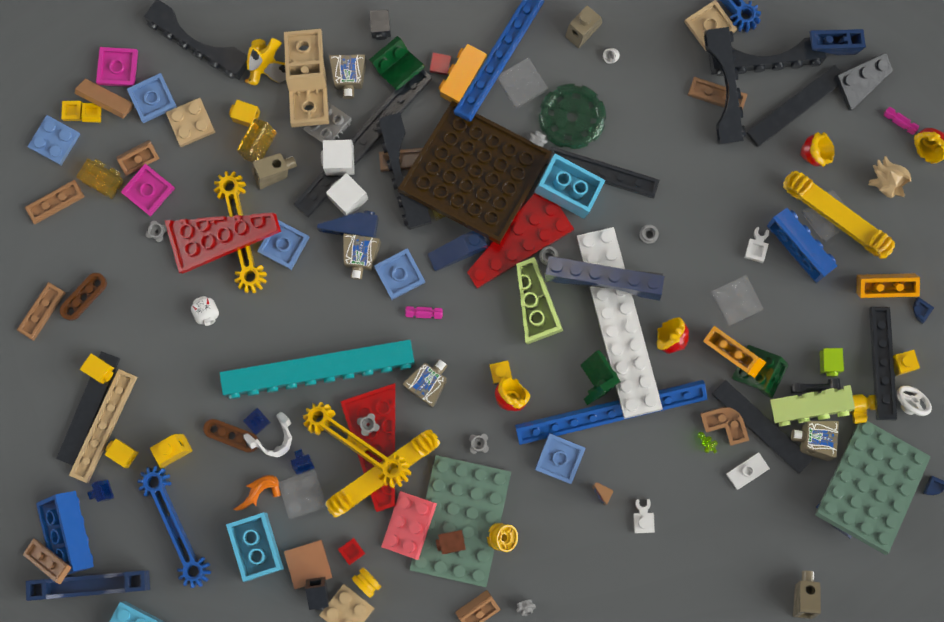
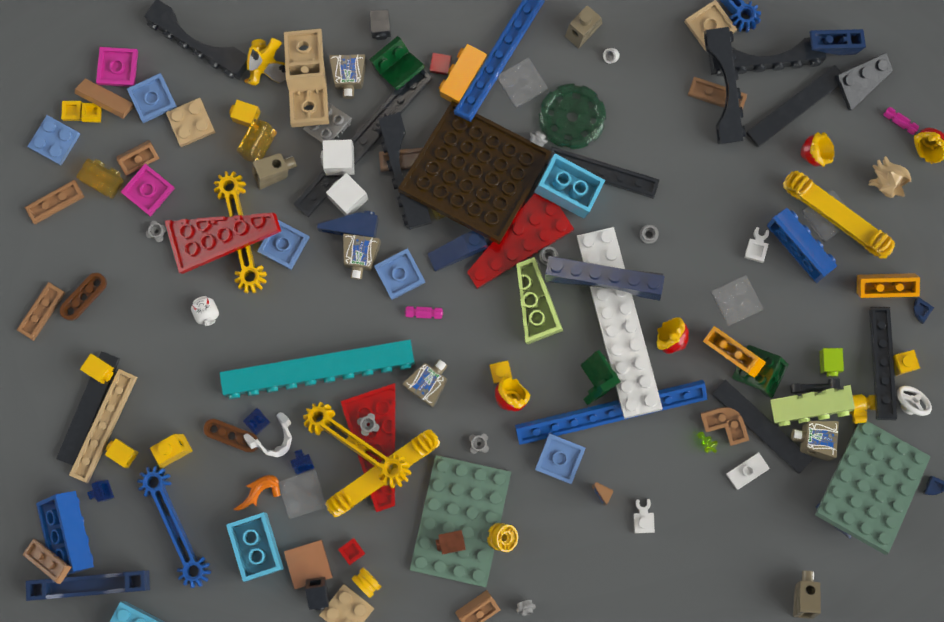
coral plate [381,491,437,560] -> none

